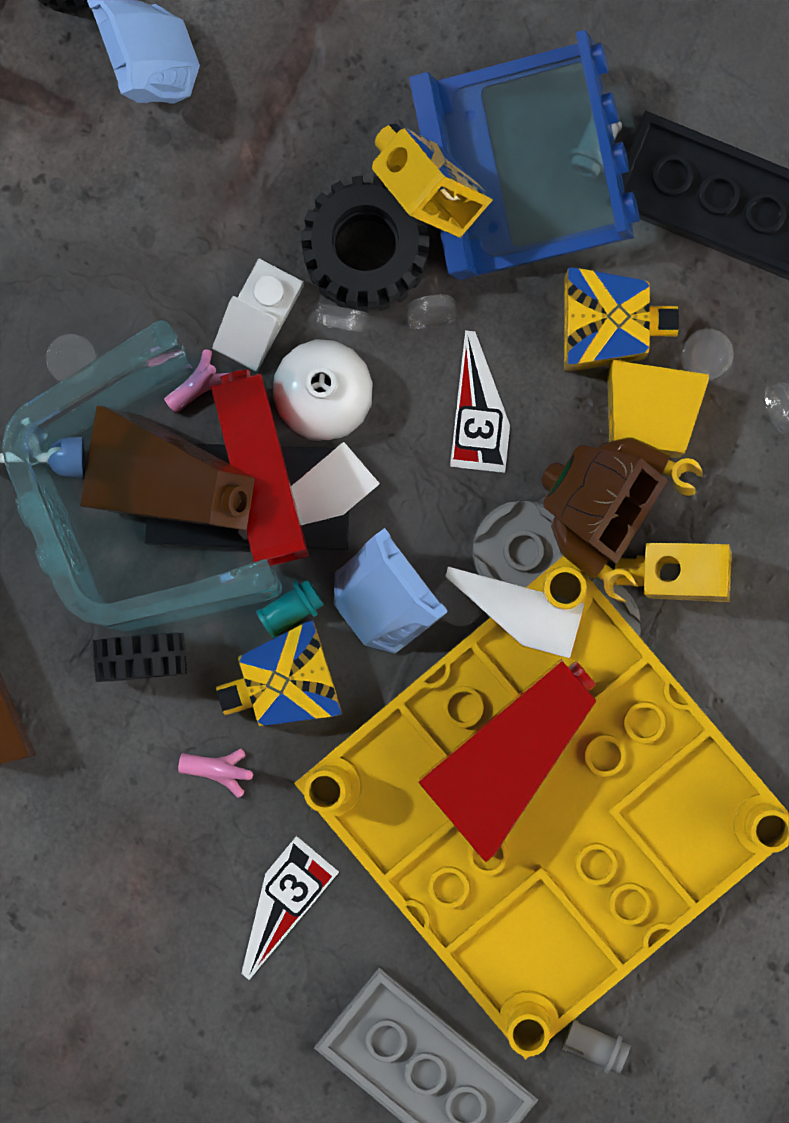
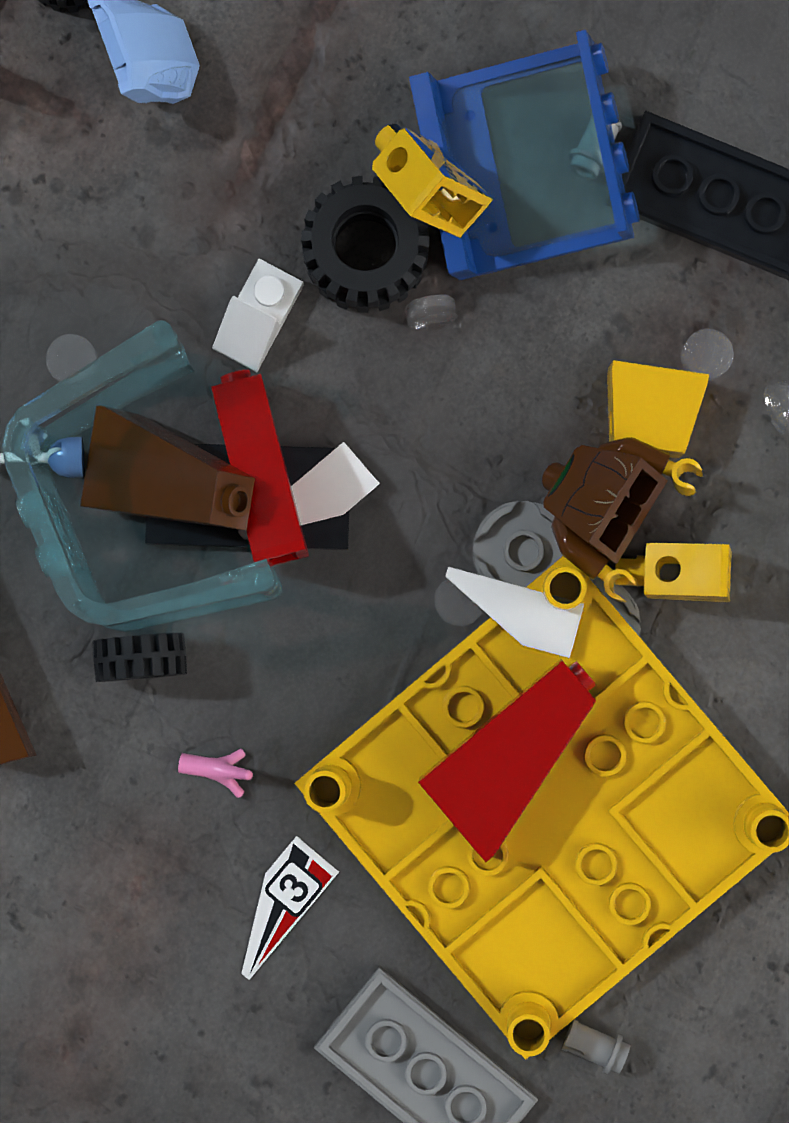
bright pink bar [164,349,228,414] -> none
torso [216,620,343,726] -> none
teal pin [256,579,324,639] -> none
white cylinder [272,339,373,441] -> none
clear tile [315,304,368,333] -> none
light blue slope [334,528,448,654] -> none
sticker [450,330,510,473] -> none
torso [564,268,679,371] -> none

